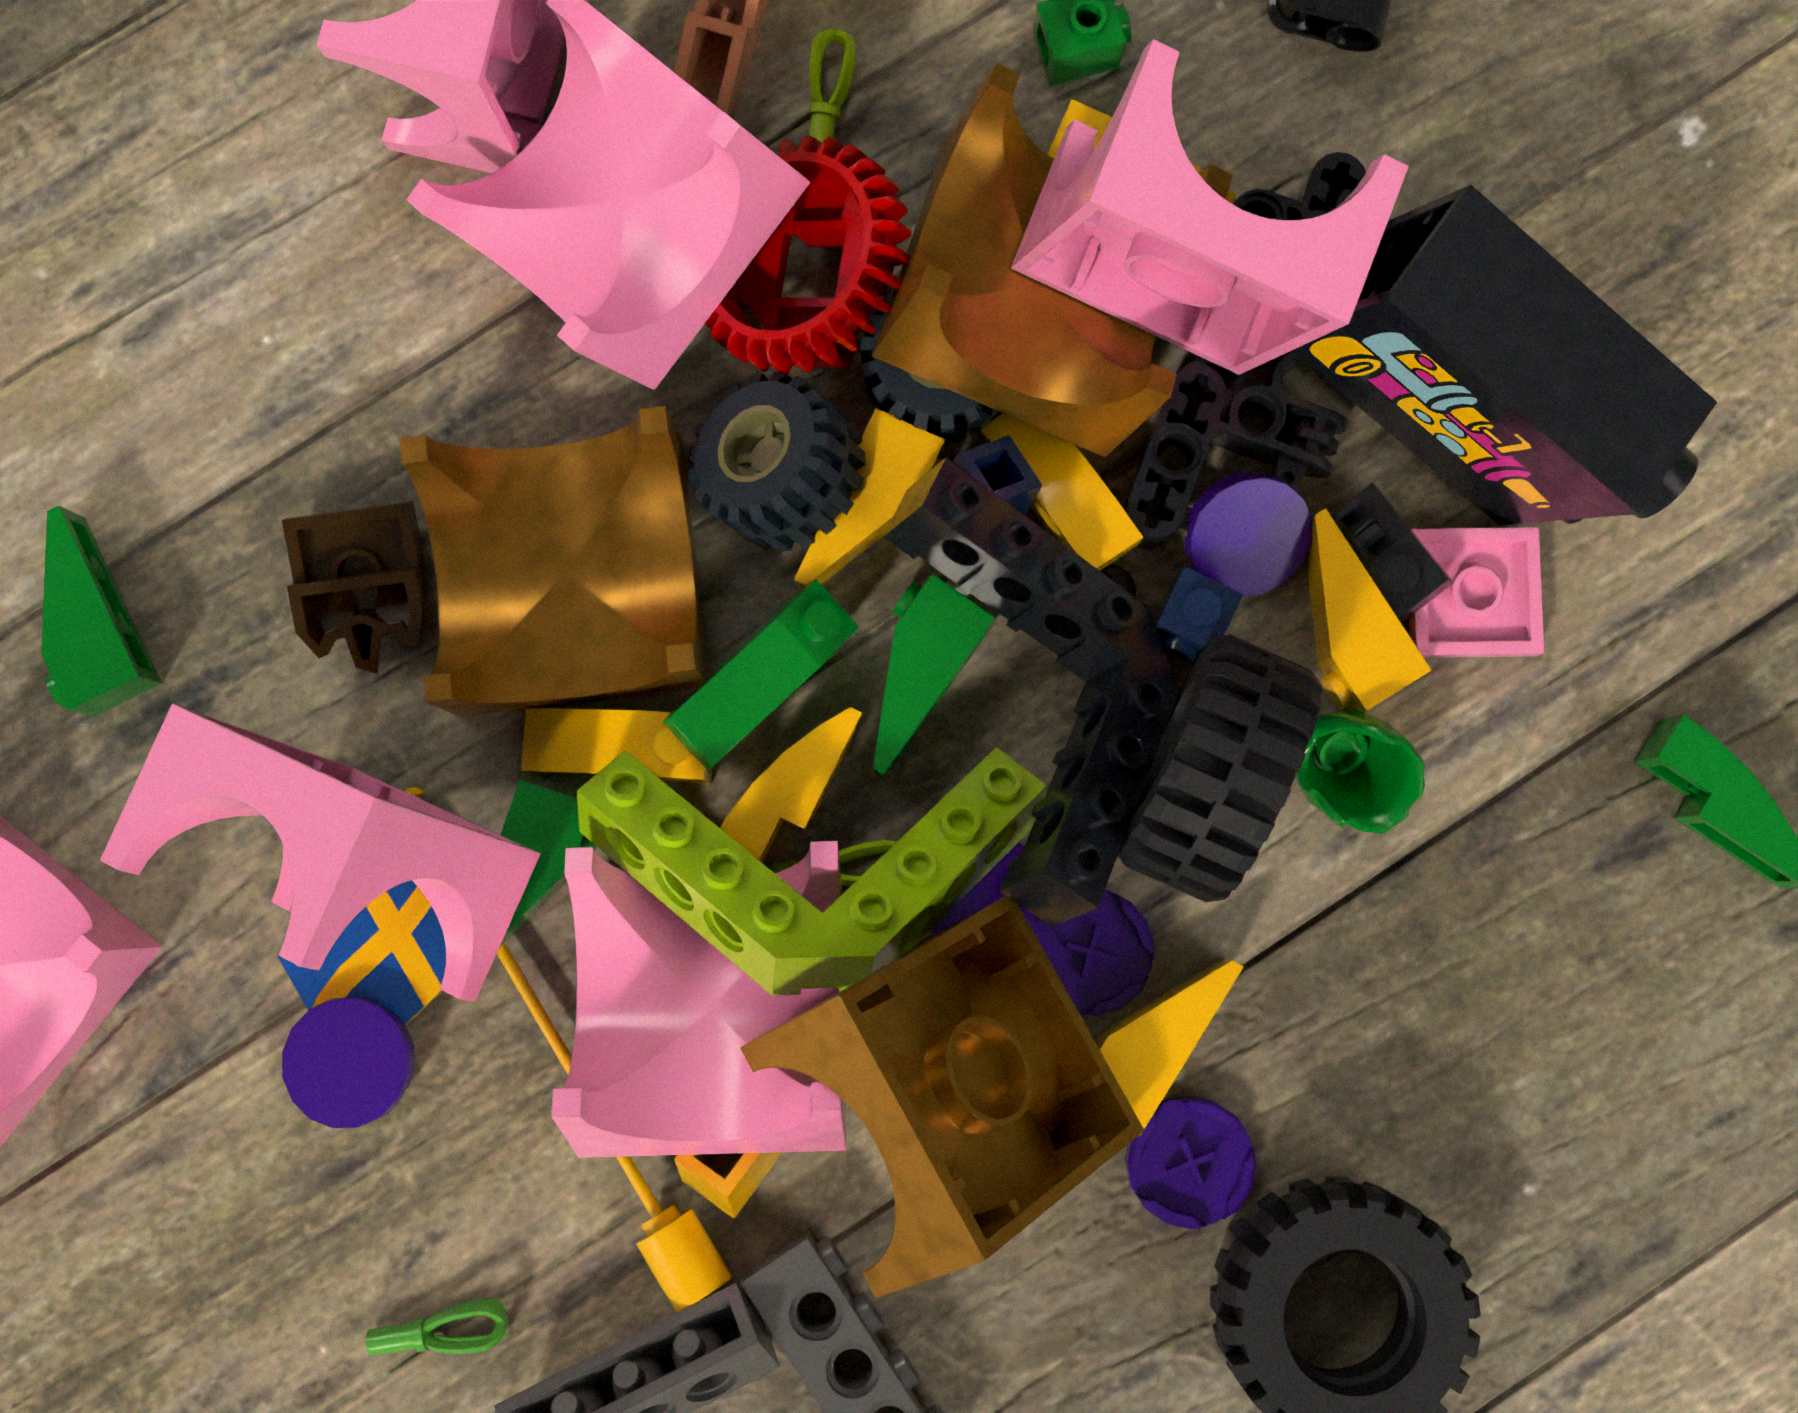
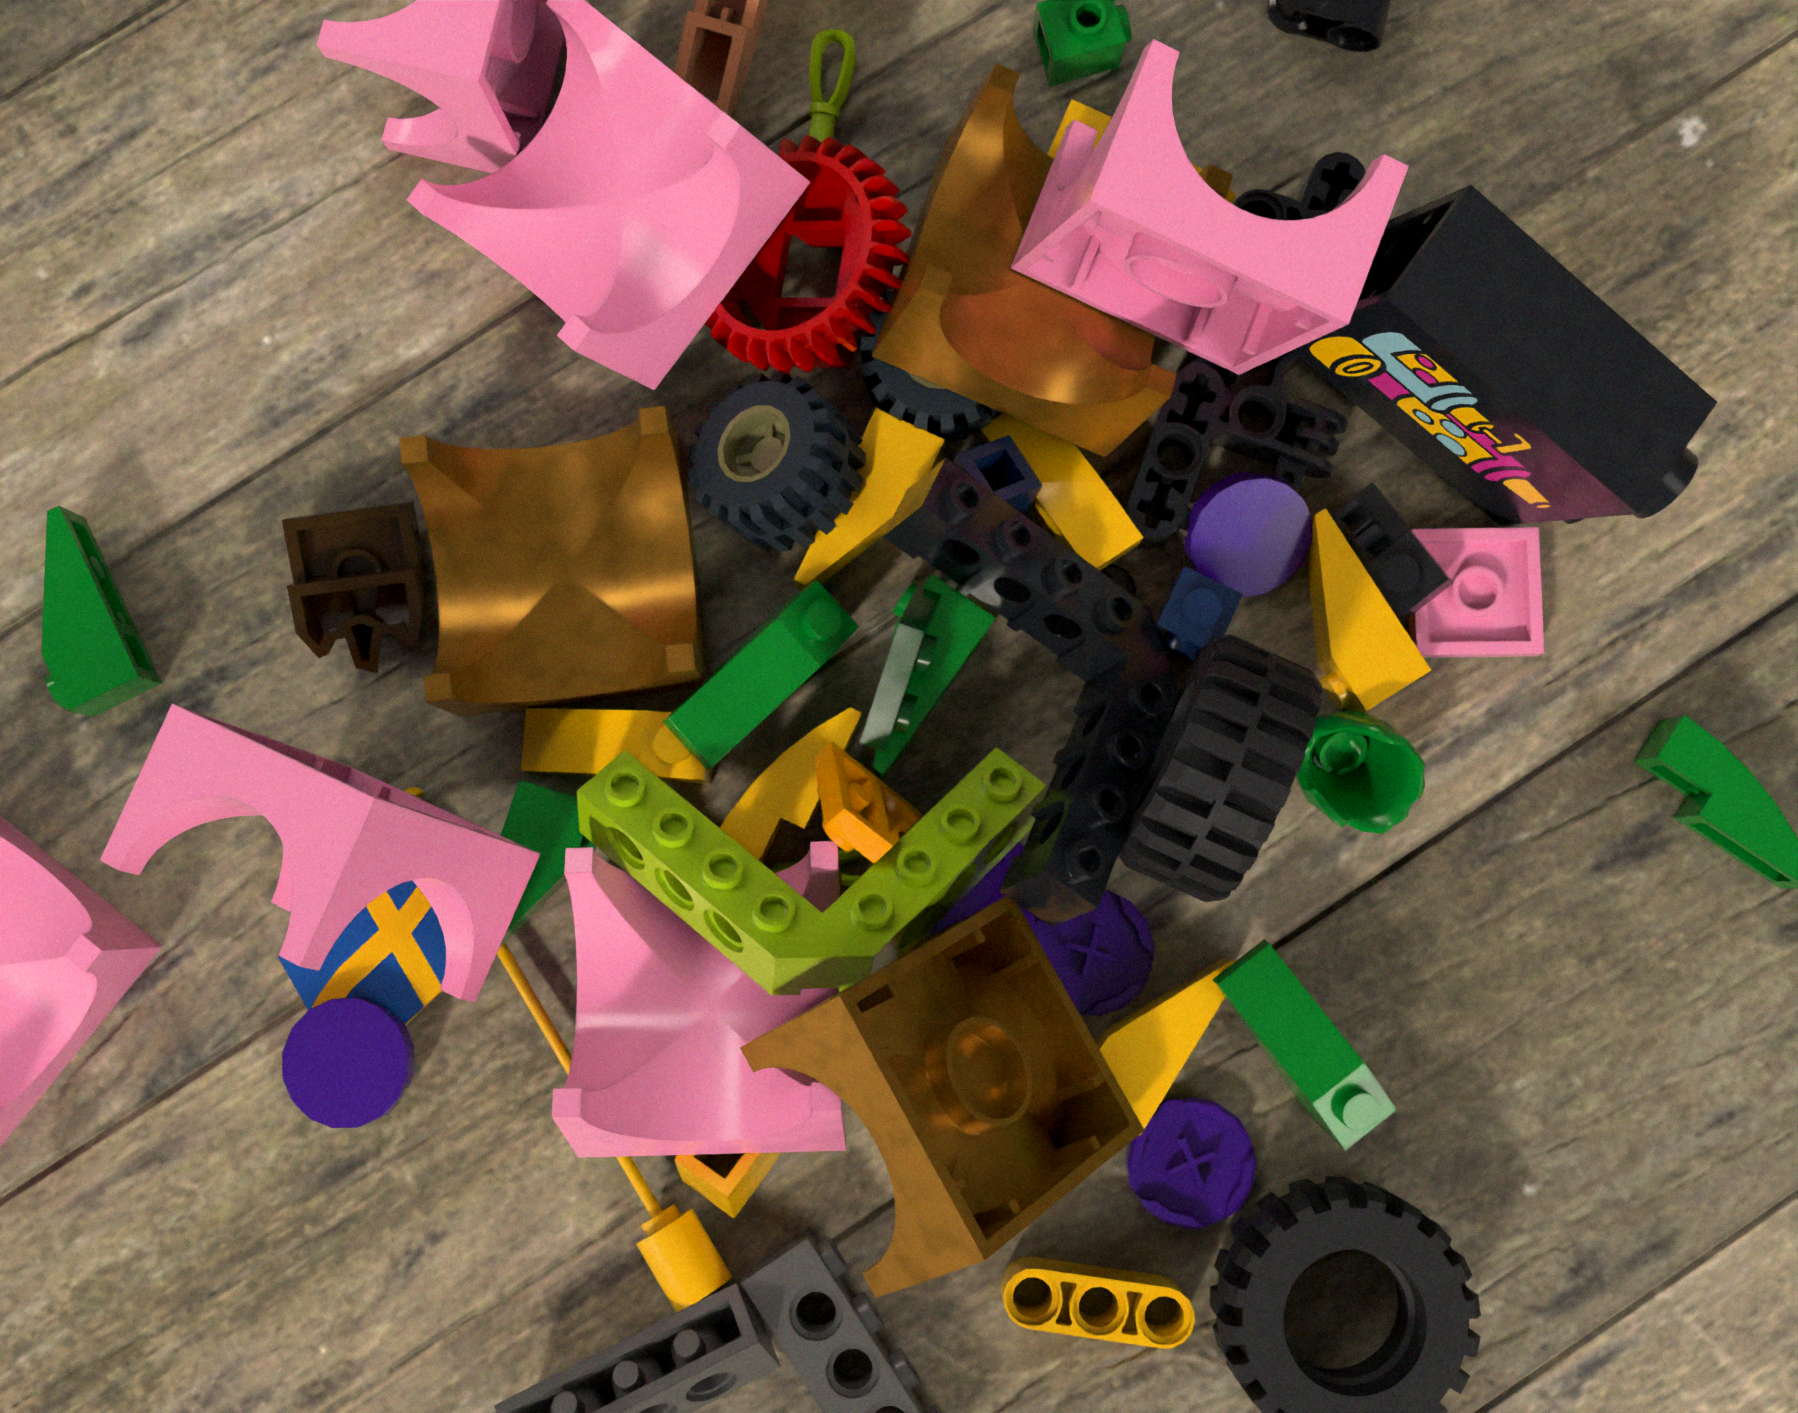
bright green piece [366,1298,509,1356] -> none
none -> light orange wing [814,741,922,864]
none -> dark green wing [860,586,941,752]
none -> yellow beam [1000,1256,1195,1348]
none -> green slope [1213,939,1397,1151]

